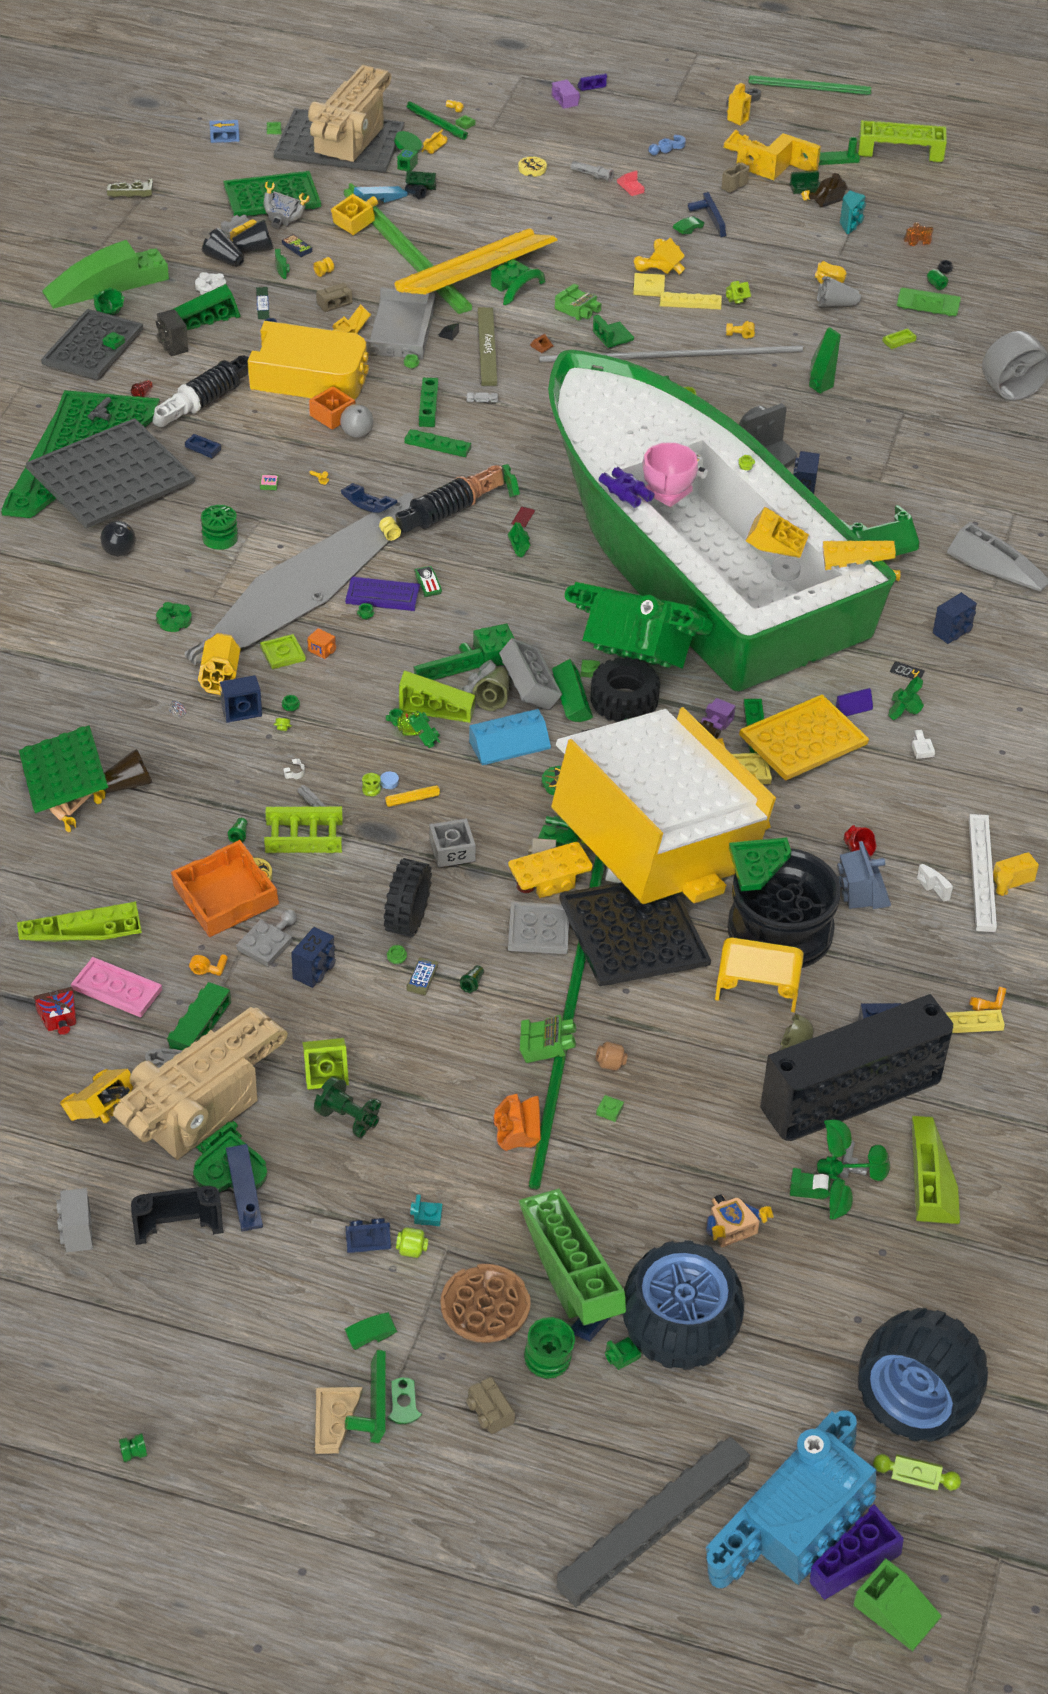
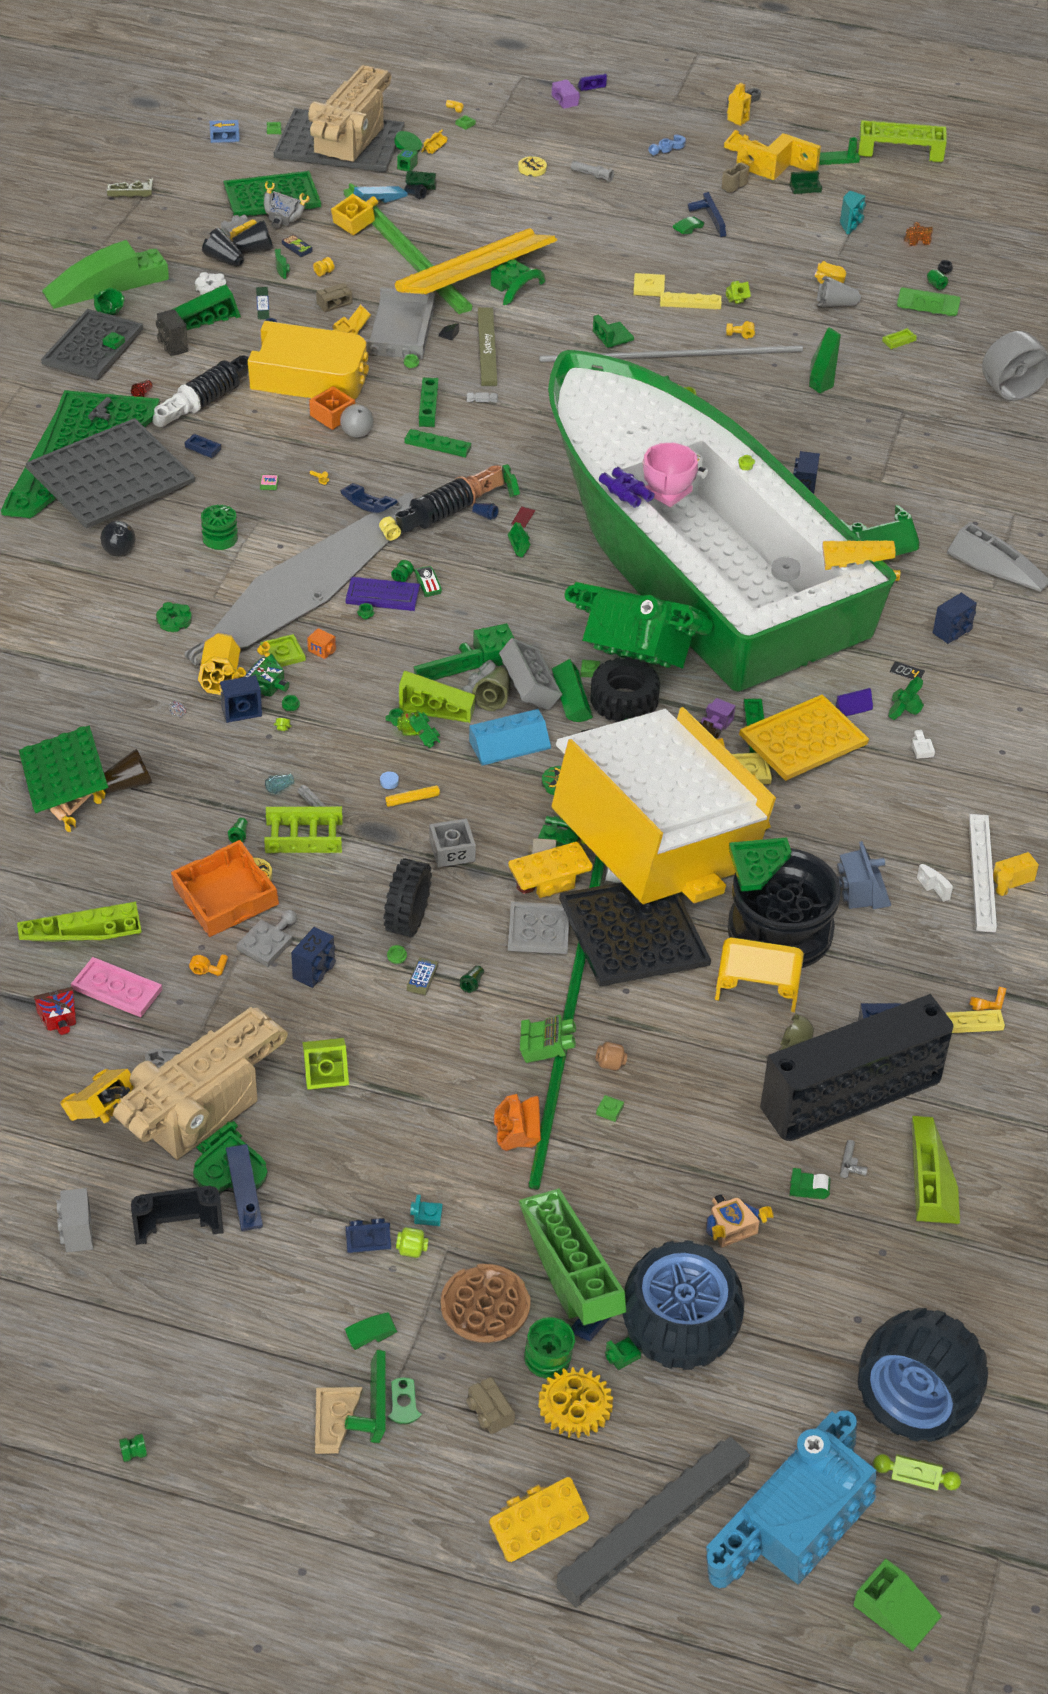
green brick [167,982,231,1051] -> none
white piece [283,759,305,779] -> none
dark green piece [314,1076,382,1139] -> none
lime wheel [362,773,381,796] -> none
green axle [406,101,468,140] -> none
dark orange slope [530,334,554,353] -> none
bright green hips [555,284,602,321] -> none
coral slope [617,171,645,196] -> none
yellow torso [634,238,686,275] -> none
dark grey piece [738,403,797,468] -> none
yellow slope [746,507,809,558] -> none
green axle [748,75,871,95] -> none
dark brown torso [801,173,848,208] -> none
dark purple wedge [810,1504,904,1600] -> none
green plant [817,1120,890,1220] -> none
red hair [843,825,877,857] -> none
none -> torso [233,641,290,697]
none -> clear light blue cone [265,773,294,794]
none -> green wheel [391,560,414,582]
none -> dark blue cone [472,503,499,520]
none -> yellow bracket [489,1477,589,1562]
none -> yellow gear [538,1367,613,1438]

